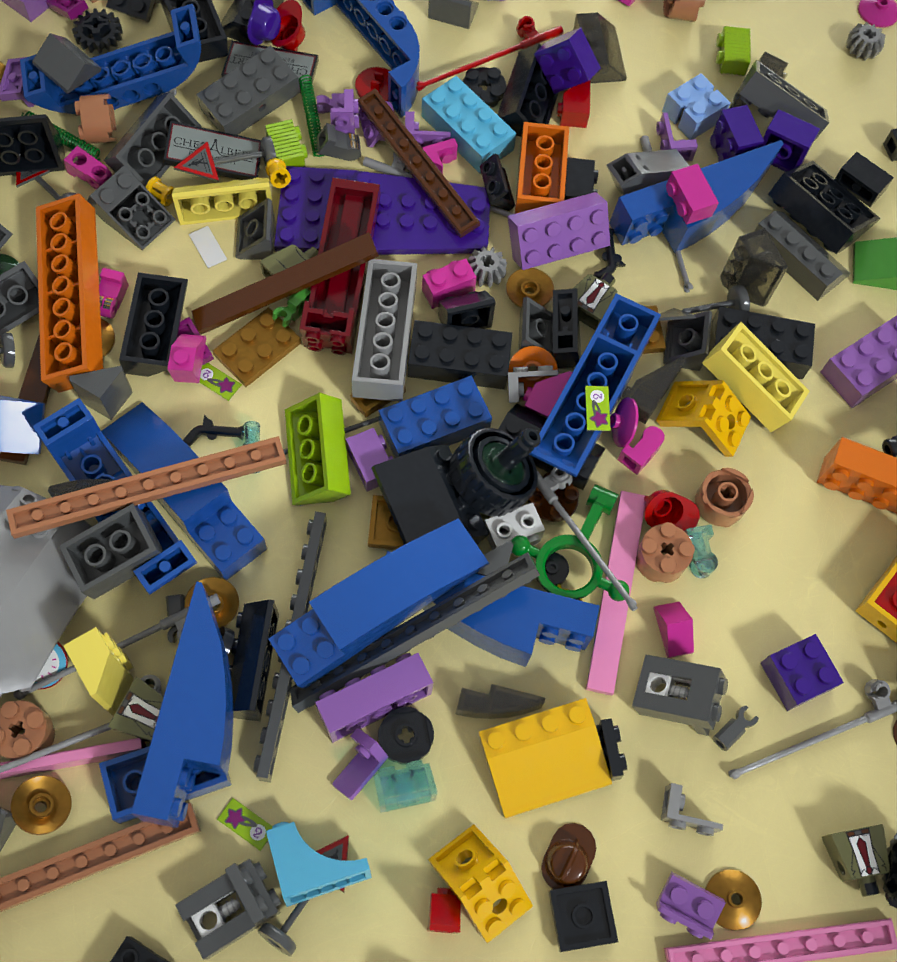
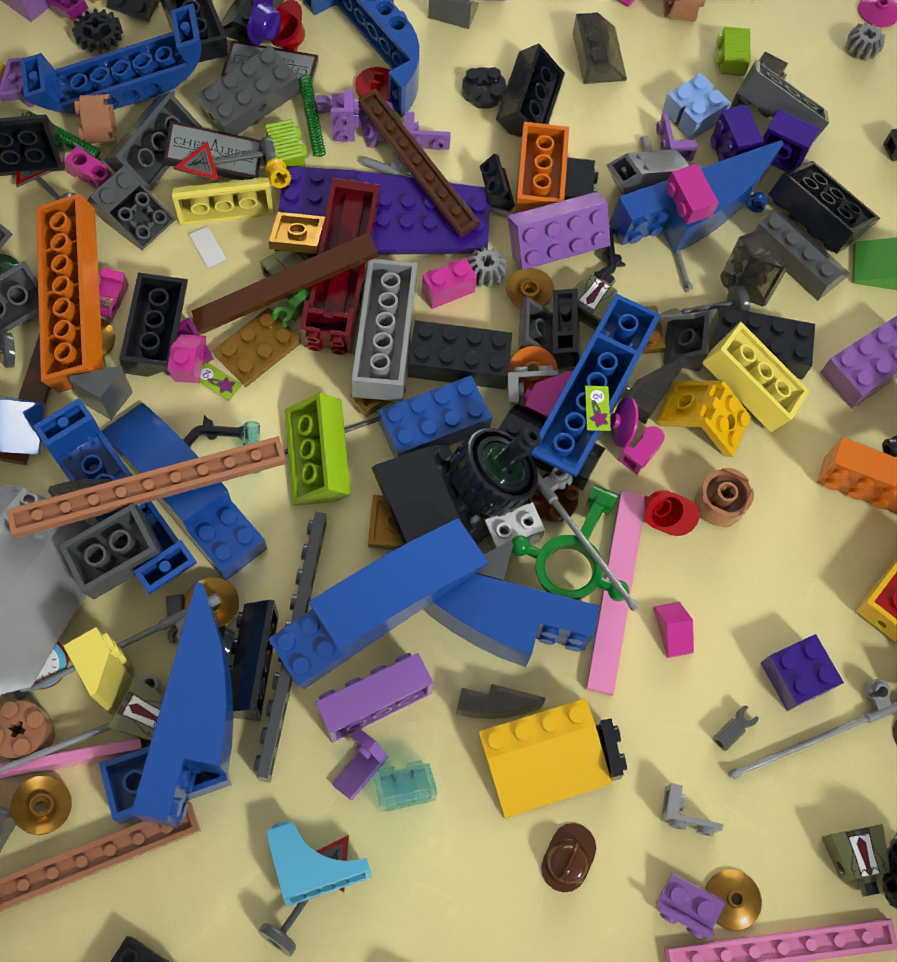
dark grey slope [33,33,101,94] -> none
yellow bush [145,176,174,207] -> none
dark grey brick [175,859,282,960] -> none
lime sticker [217,798,273,851] -> none
dark grey slope [236,198,275,260] -> none
dark grey plate [290,552,540,713] -> none
dark grey leg [317,123,361,161] -> none
medium lavender brick [346,427,394,492] -> none
black plate [378,707,434,765] -> none
red piece [416,16,564,91] -> none
medium azure brick [421,76,516,174] -> none
dark pink slope [422,138,458,174] -> none
yellow bracket [428,824,533,943] -> none
red slope [428,888,461,934] -> none
black slope [438,291,496,329] -> none
dark purple brick [534,27,601,94] -> none
black wheel [535,552,569,586] -> none
black plate [548,881,618,952] -> none
red slope [556,79,591,128] -> none
dark grey brick [632,655,728,736] -> none
nougat brick [636,522,695,583] -> none
clear light blue leg [684,525,718,578] -> none
black brick [835,152,894,207] -> none
none -> pearl gold plate [269,212,325,254]
none -> blue hinge [747,192,768,213]

